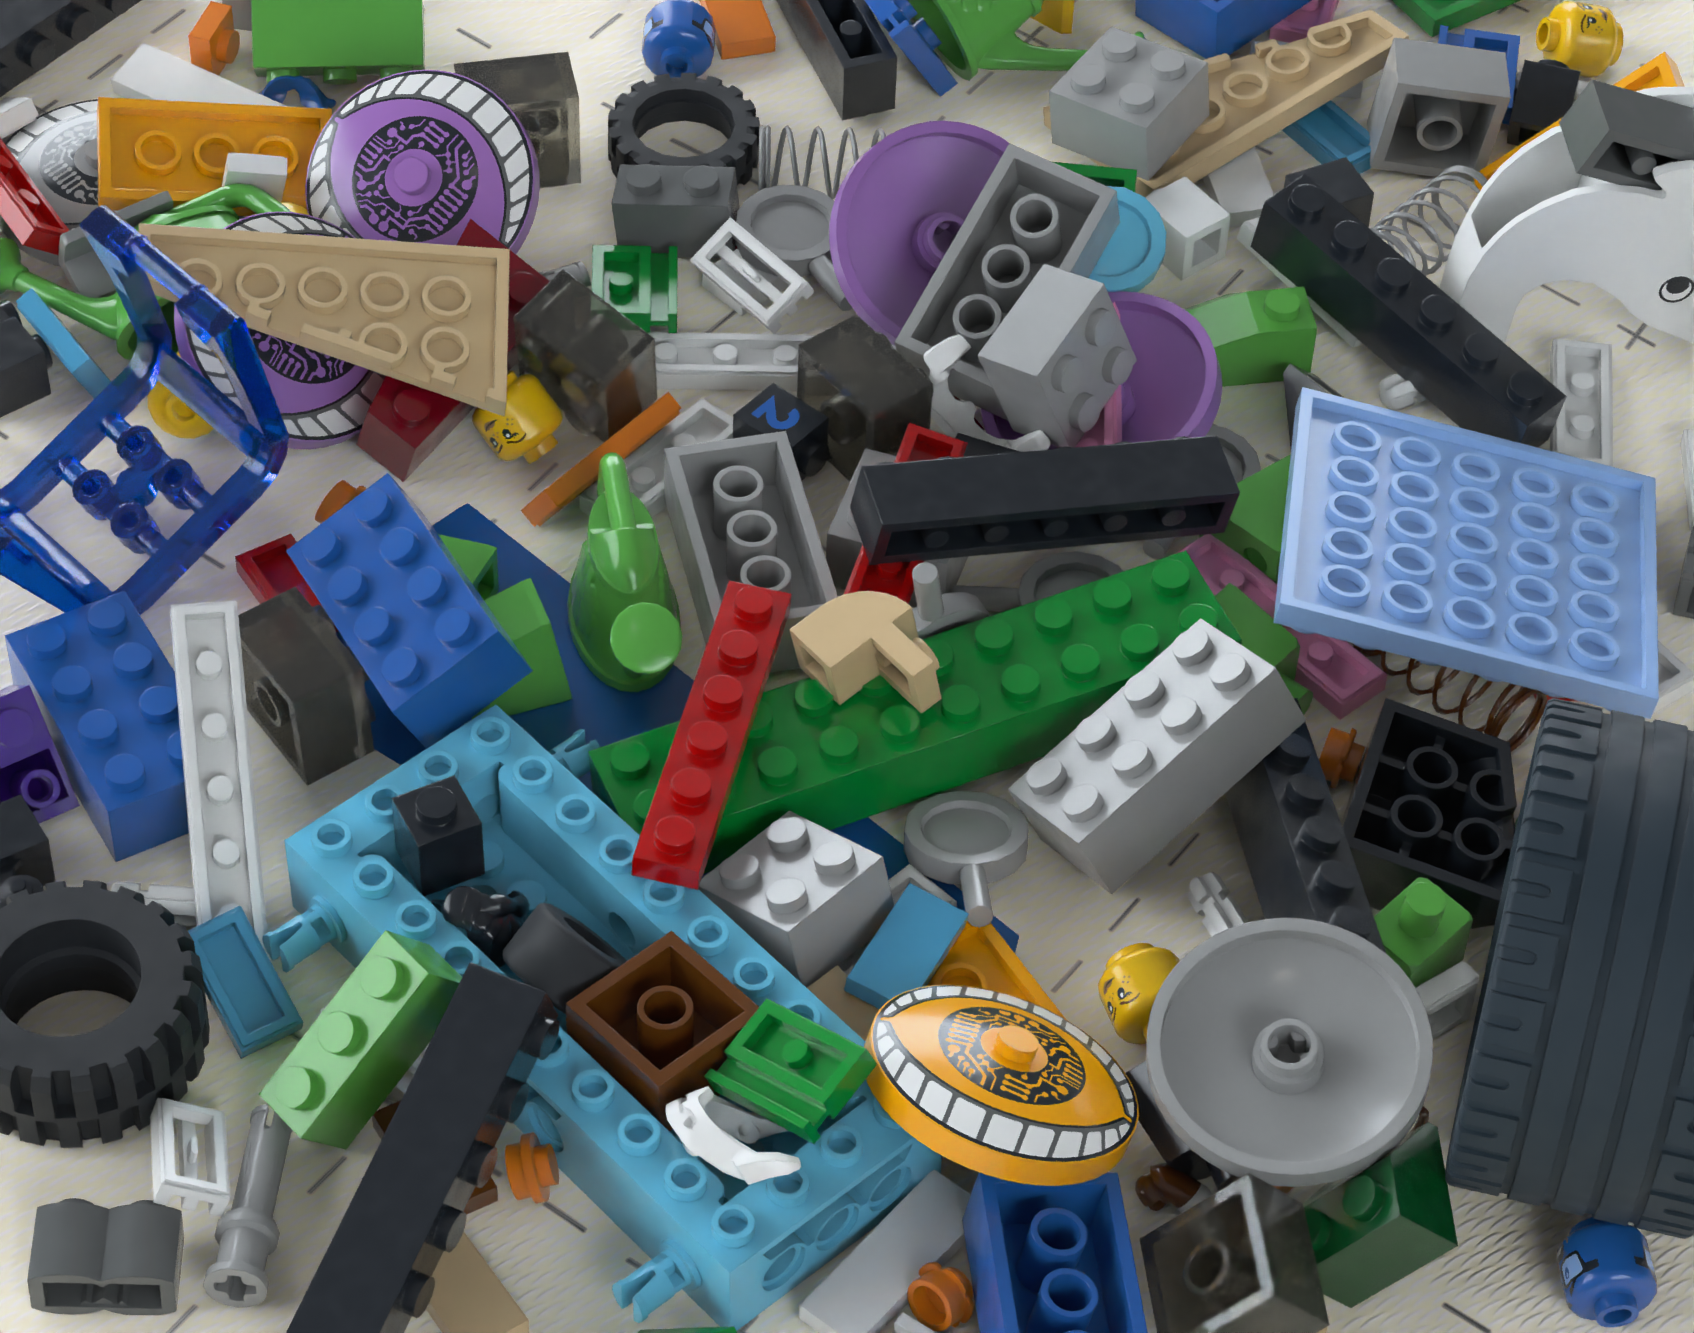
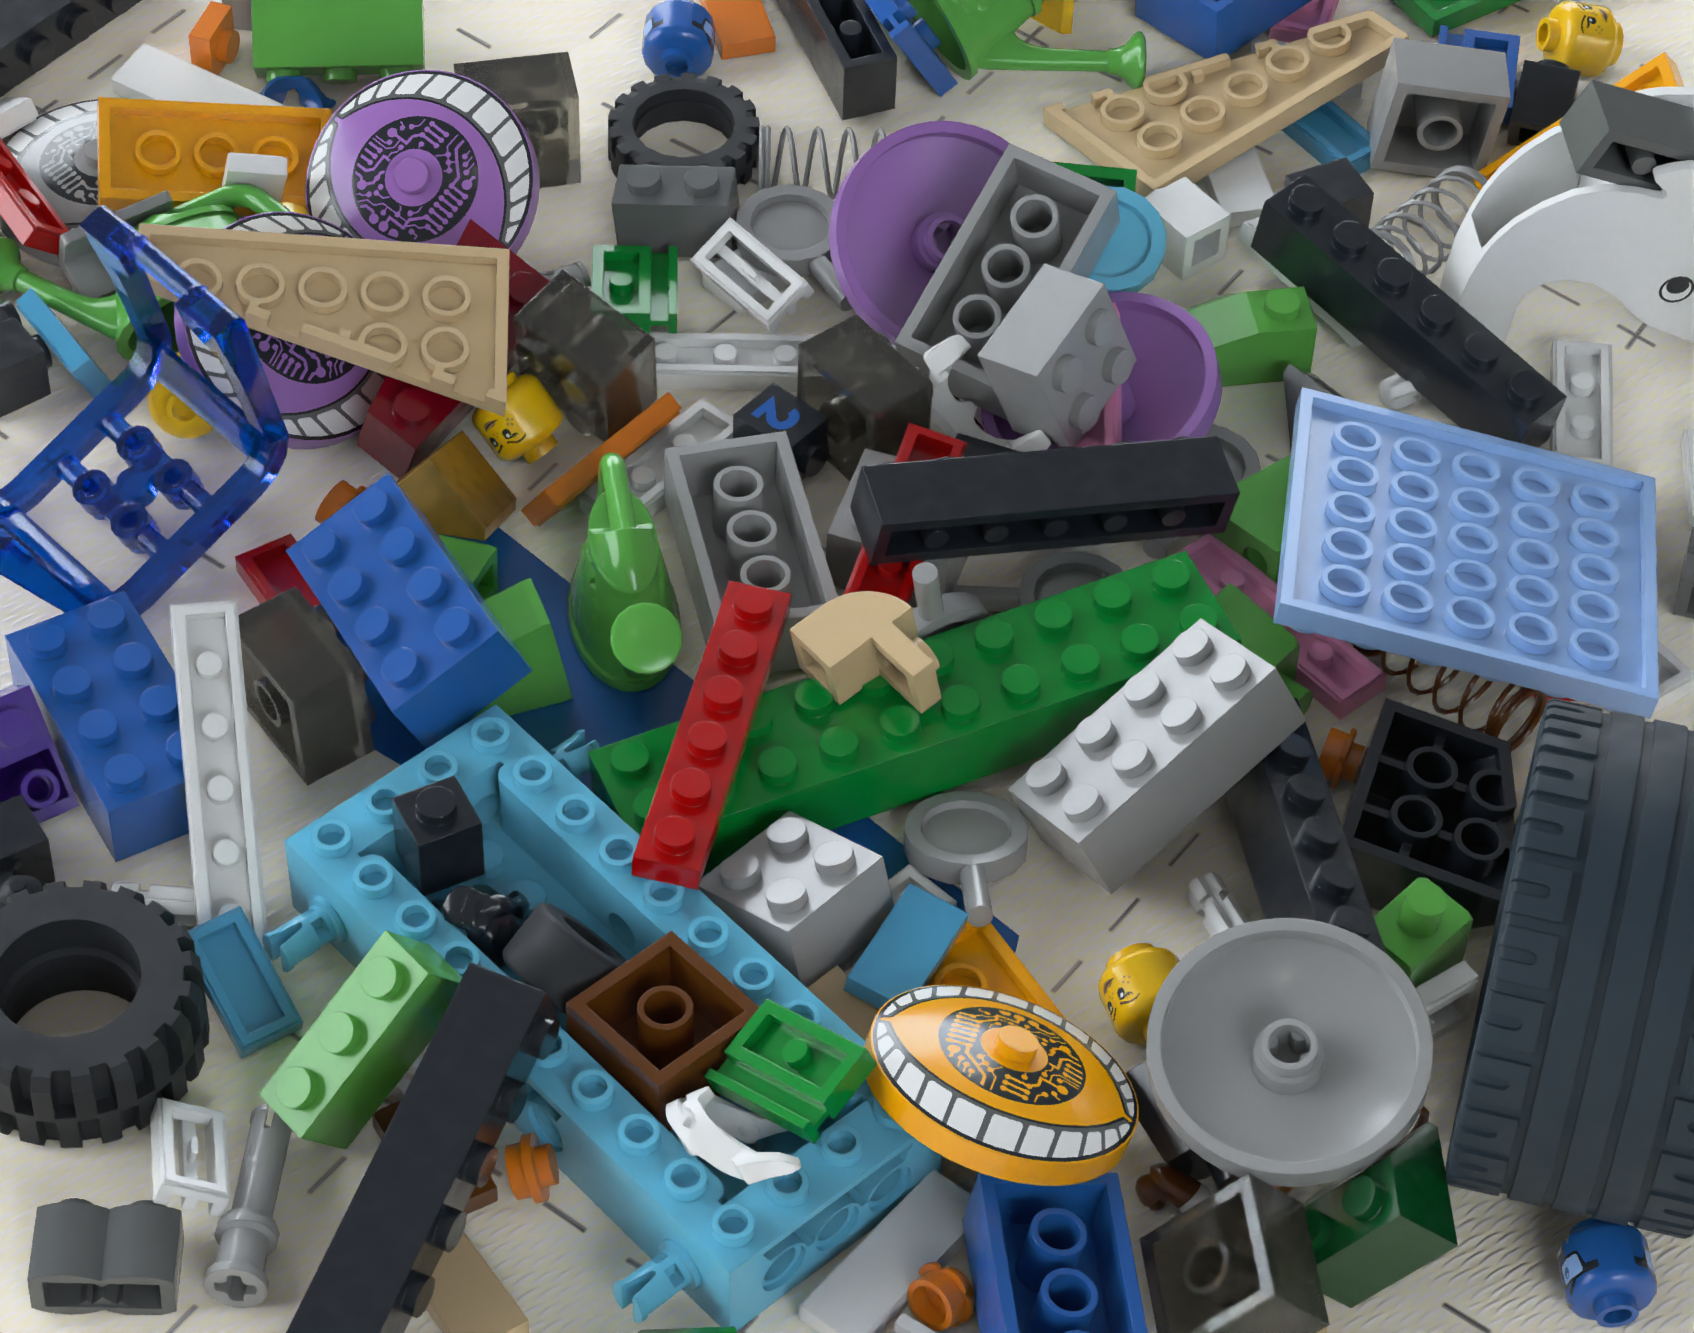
light grey brick [1049,26,1209,181] -> none
none -> pearl gold slope [396,430,517,541]

